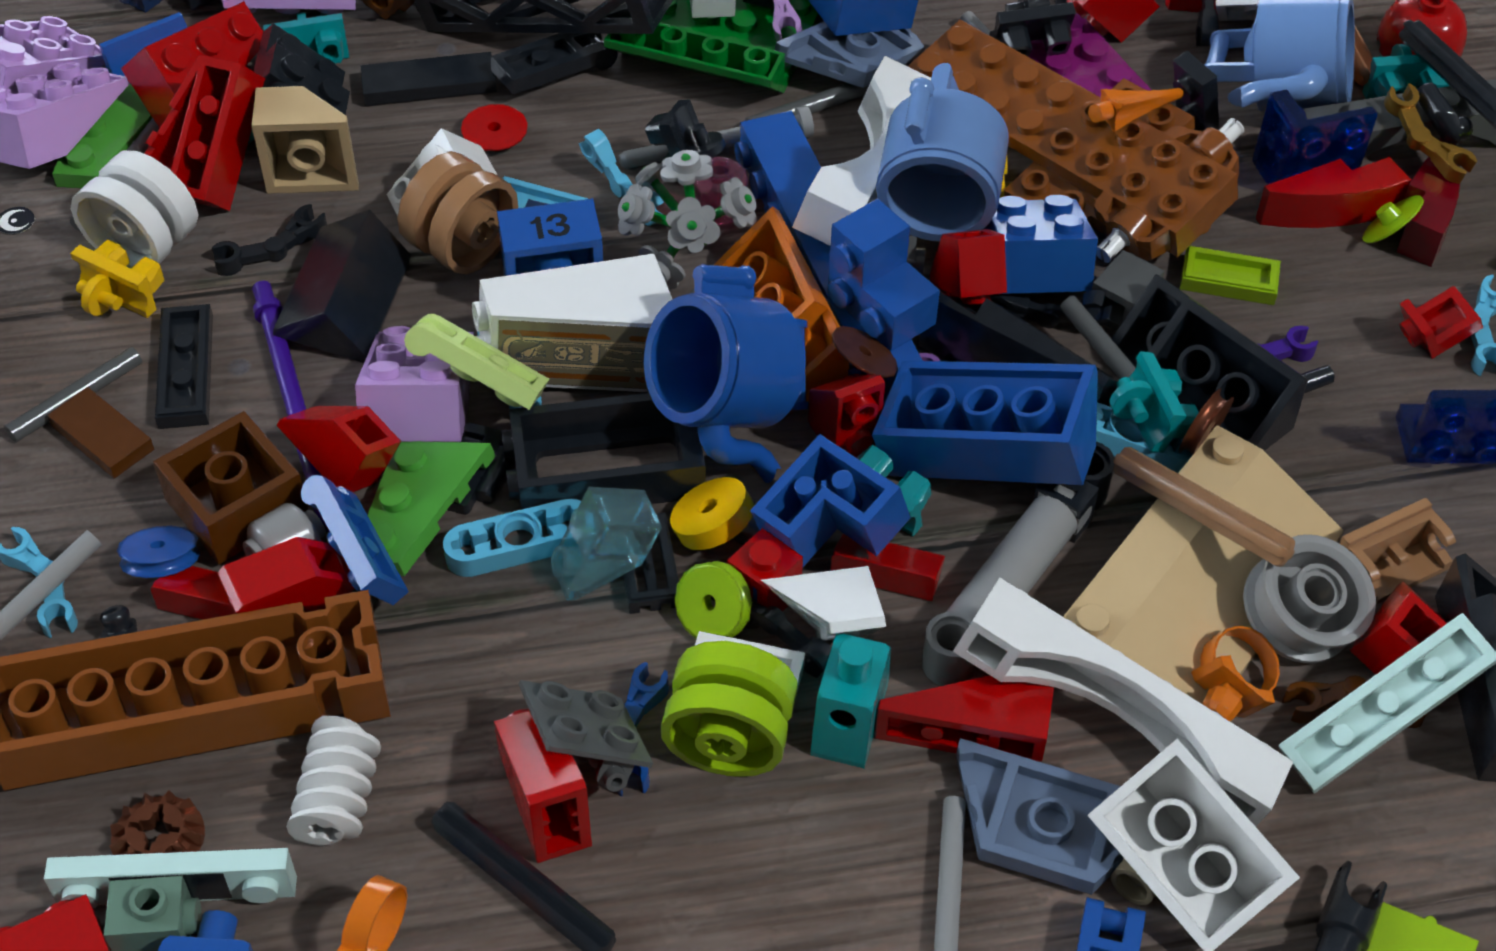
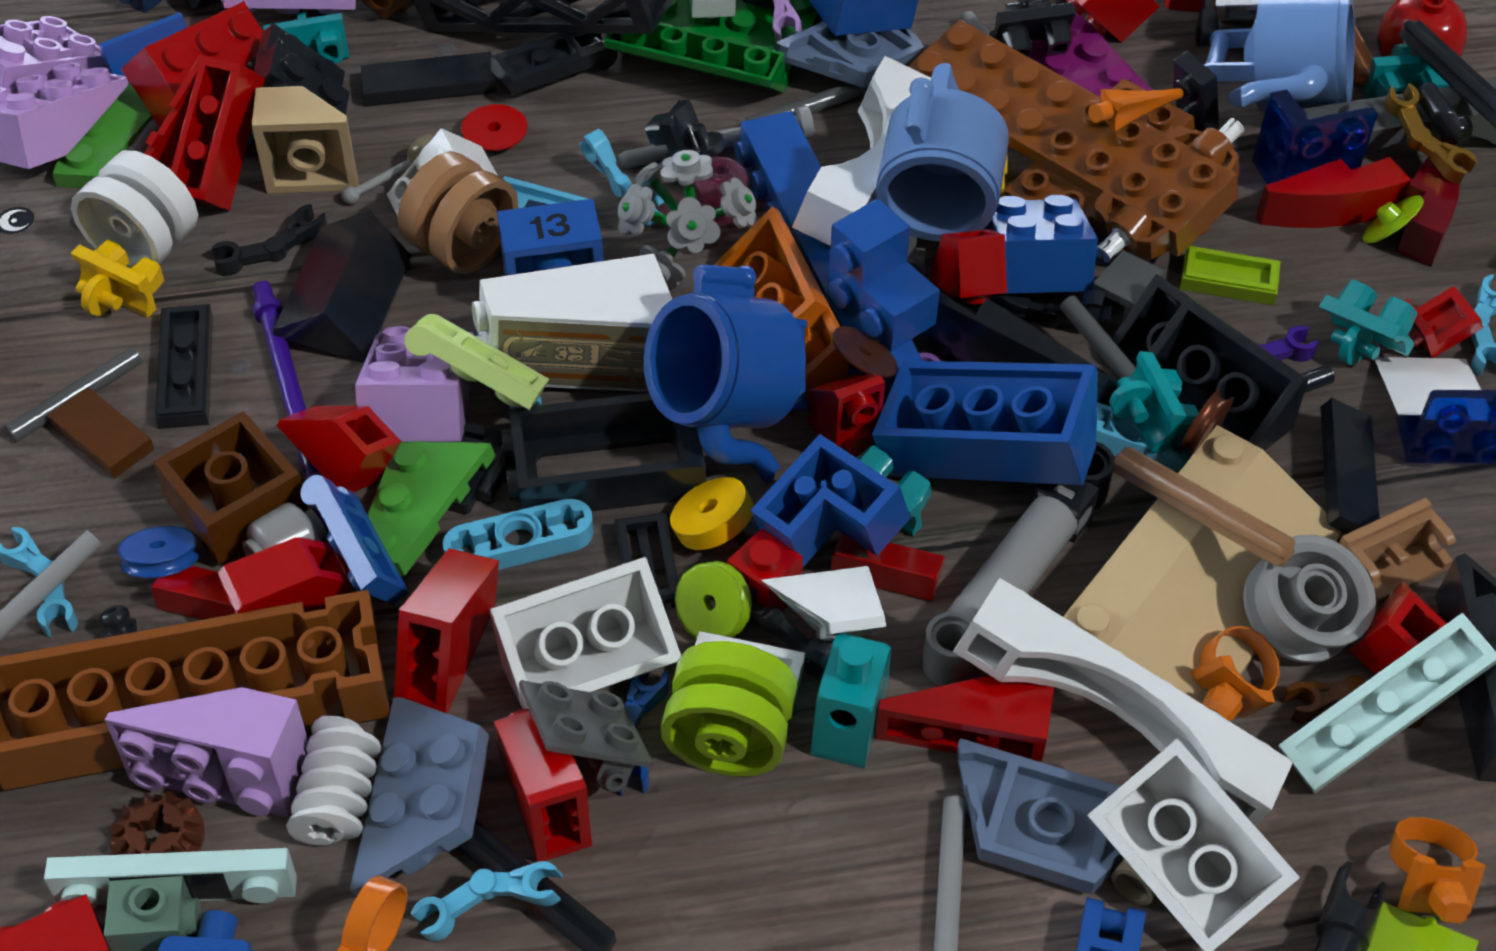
clear light blue slope [551,487,662,600] -> none
none -> lavender slope [105,687,308,818]
none -> light grey hinge [341,133,433,205]
none -> sand blue wing [350,697,491,896]
none -> red slope [394,548,499,713]
none -> medium azure piece [411,861,563,942]
none -> white slope [489,557,681,709]
none -> teal hips [1319,279,1418,365]
none -> black tile [1320,398,1380,534]
none -> white sticker [1375,357,1495,417]
none -> orange piece [1389,817,1486,924]

